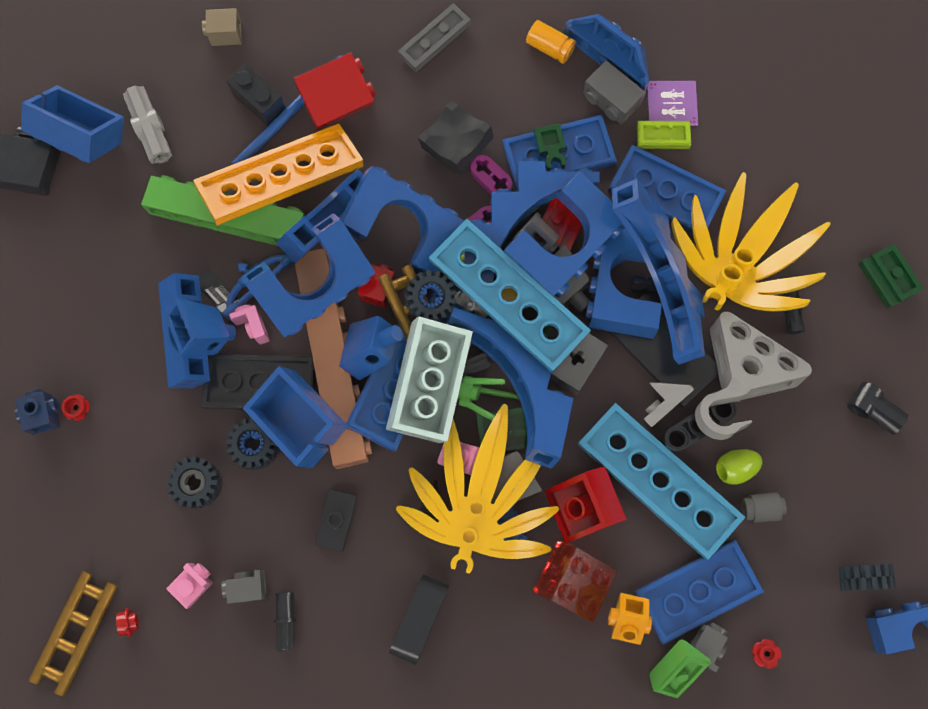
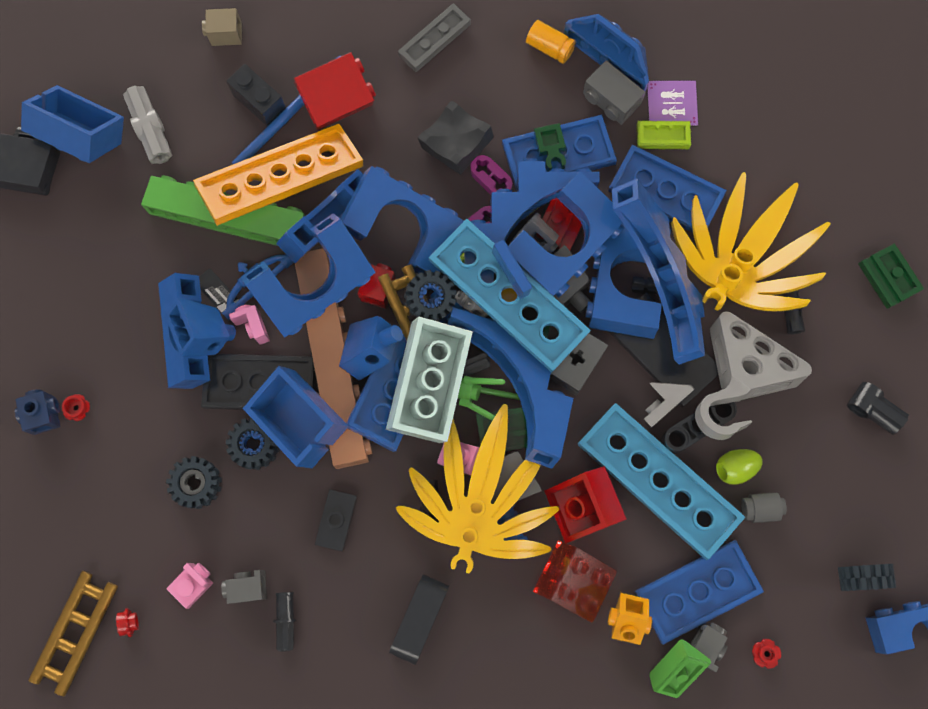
none -> blue tile [492,240,532,300]

